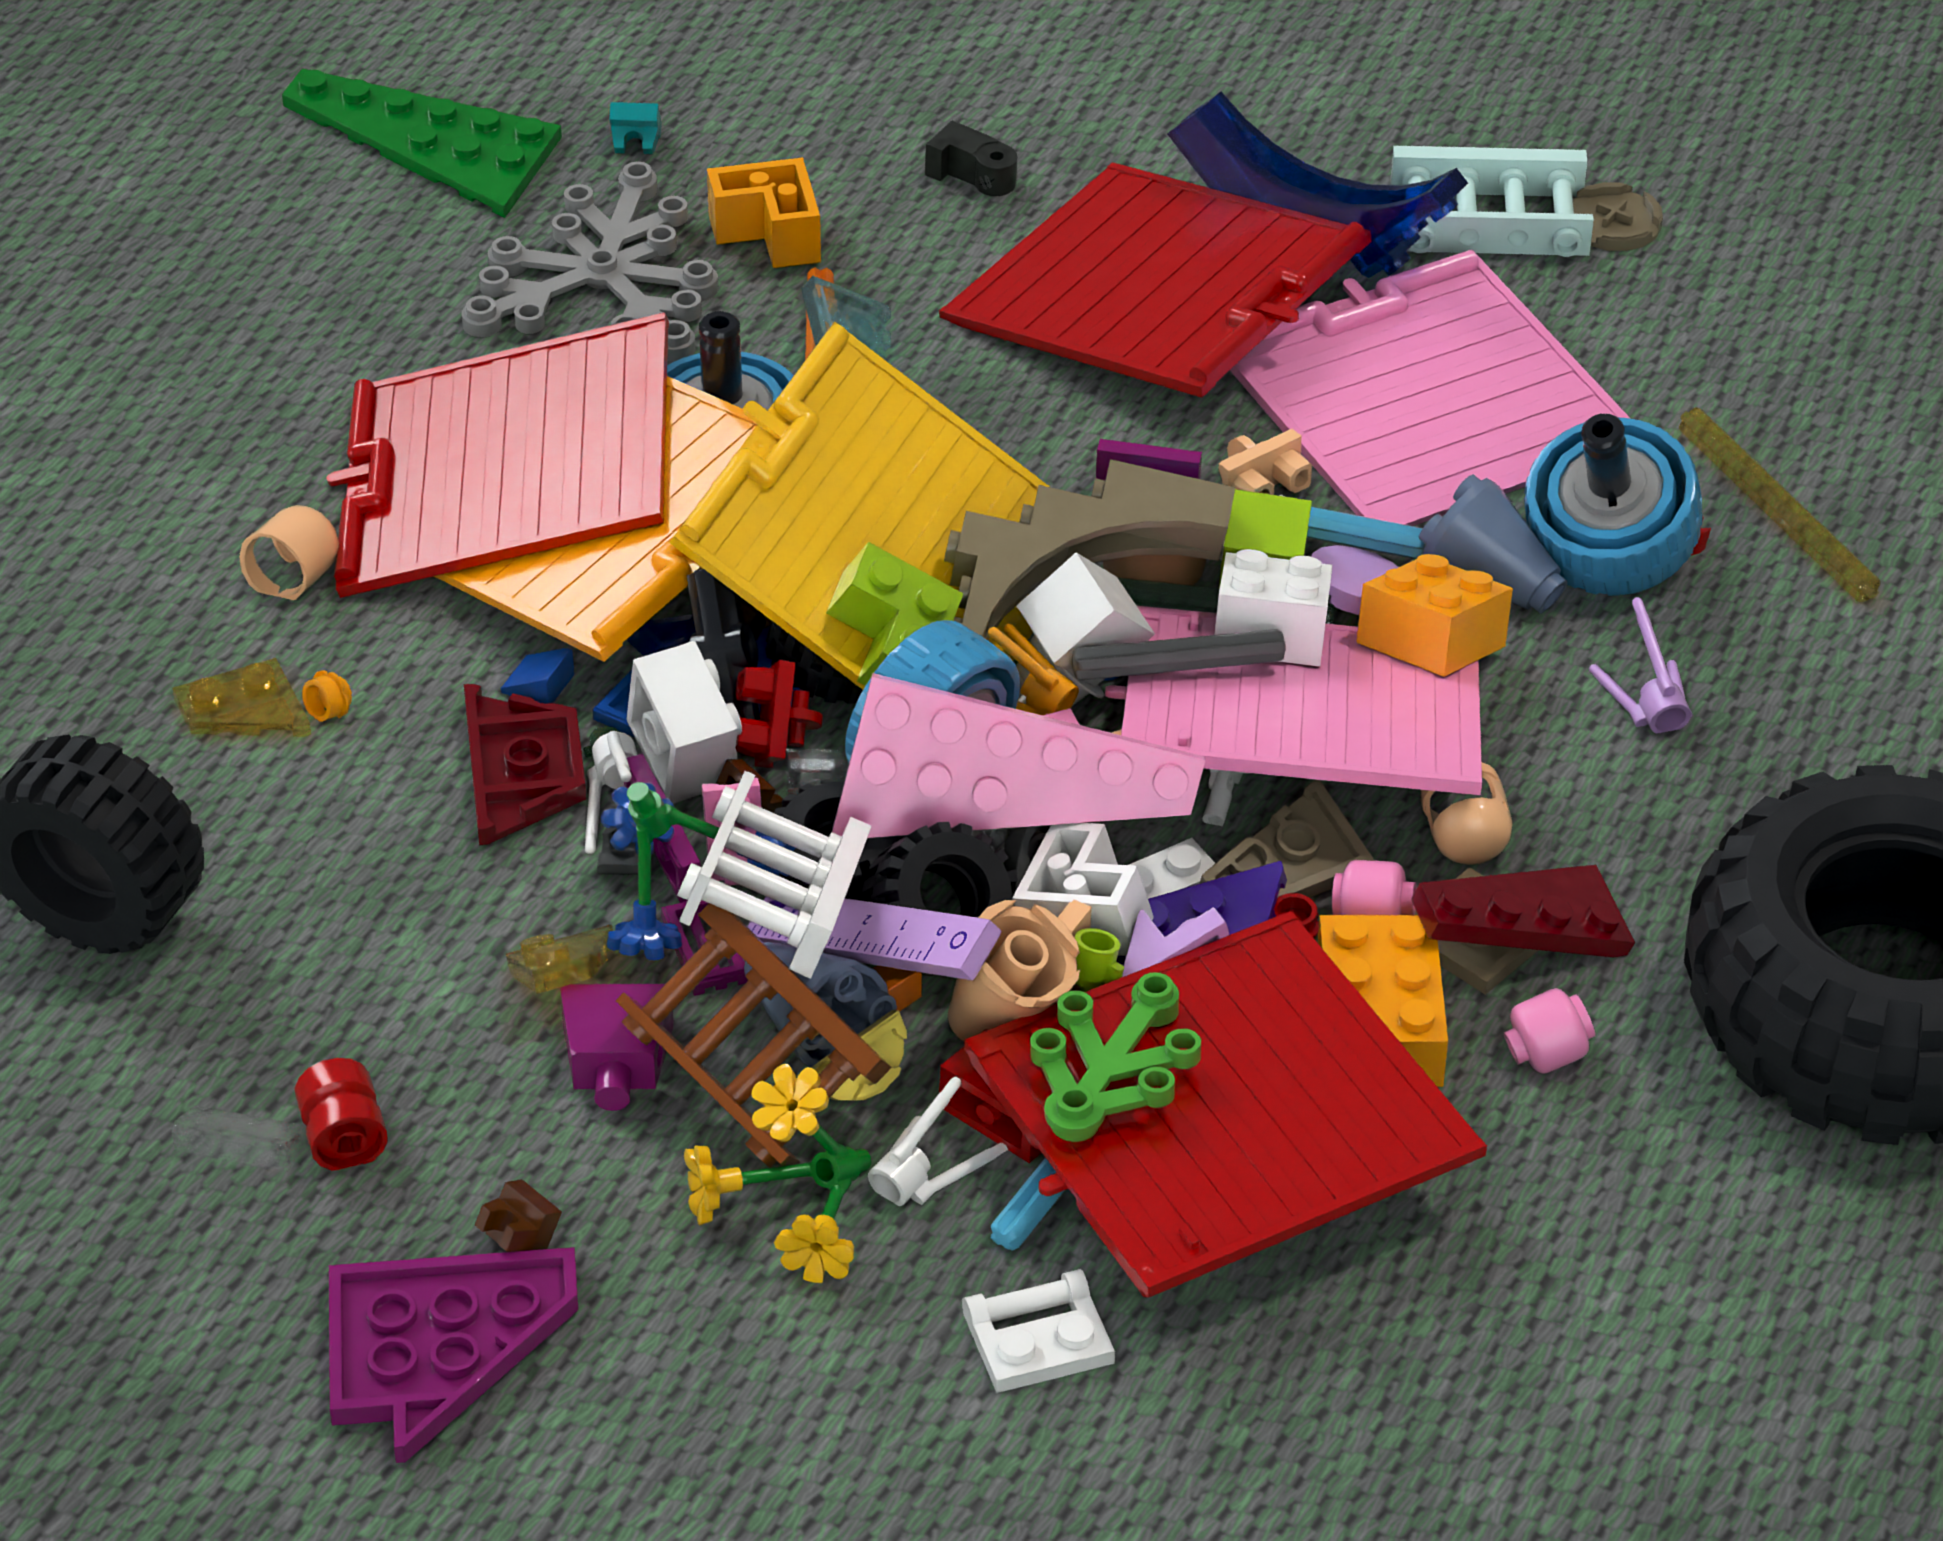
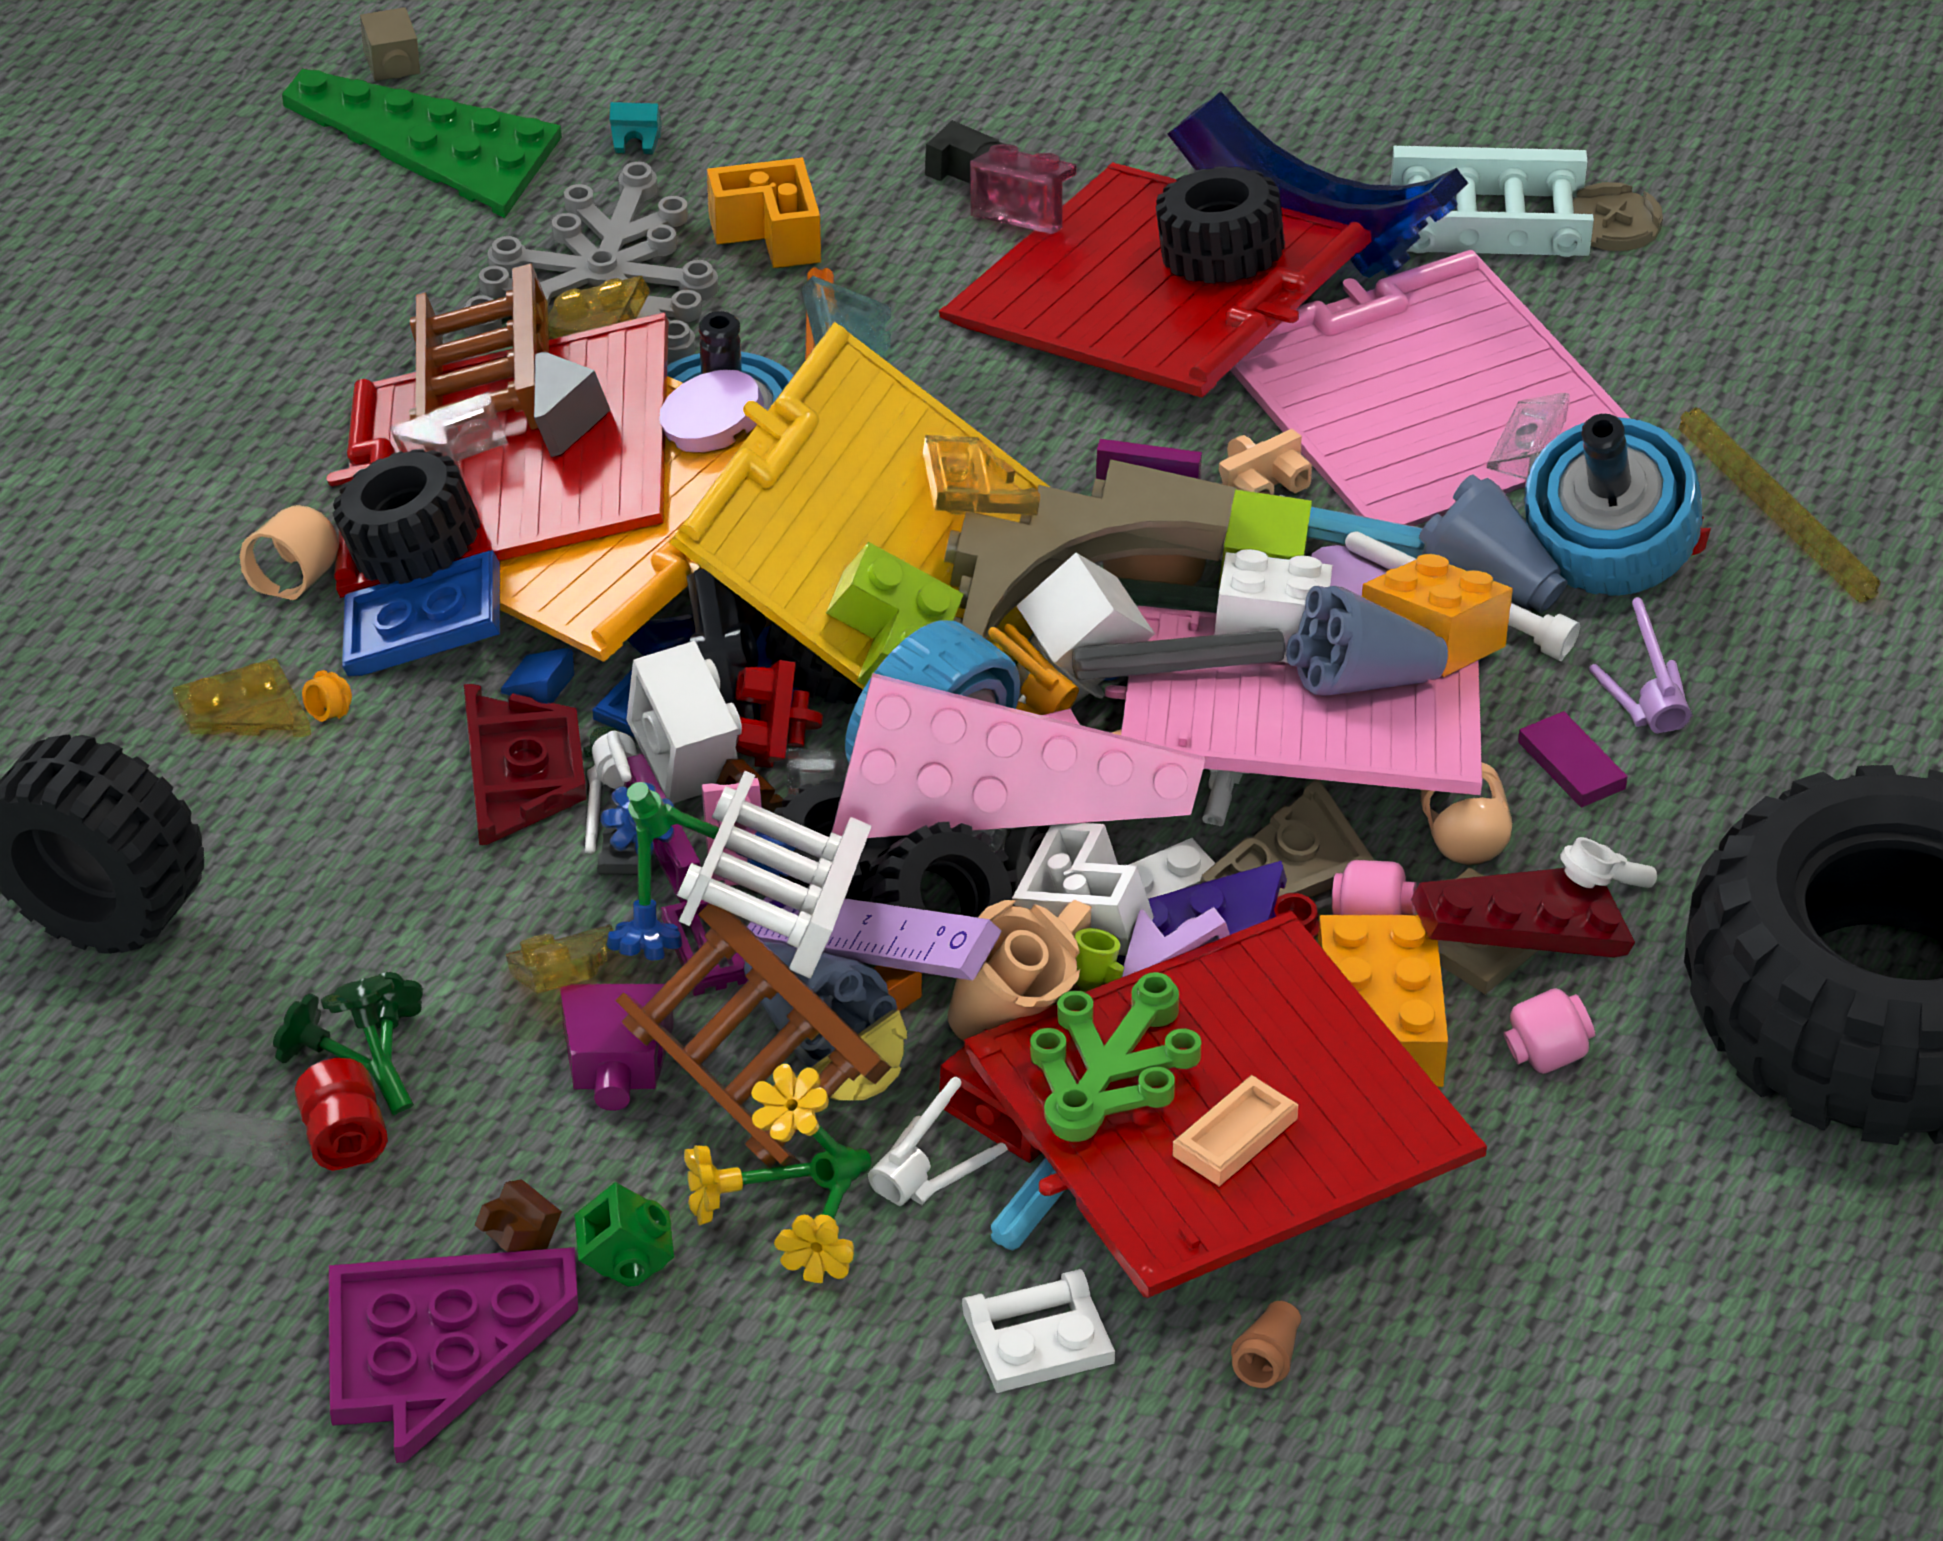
none -> dark green plant [273,972,423,1115]
none -> black tyre [332,449,480,584]
none -> blue tile [342,550,500,676]
none -> dark tan brick [360,7,420,81]
none -> clear slope [390,392,508,483]
none -> dark orange fence [409,263,549,454]
none -> dark grey slope [534,352,611,457]
none -> clear yellow wing [548,276,650,339]
none -> green brick [574,1182,674,1287]
none -> tile [660,370,764,453]
none -> clear yellow wing [923,435,1040,515]
none -> clear pink bracket [970,144,1076,234]
none -> black tyre [1156,166,1285,284]
none -> light nougat tile [1173,1075,1298,1187]
none -> nougat cone [1231,1301,1301,1388]
none -> sand blue cone [1286,586,1448,696]
none -> white piece [1345,532,1580,661]
none -> clear slope [1487,393,1570,479]
none -> magenta tile [1518,711,1628,808]
none -> white plate [1560,837,1657,888]

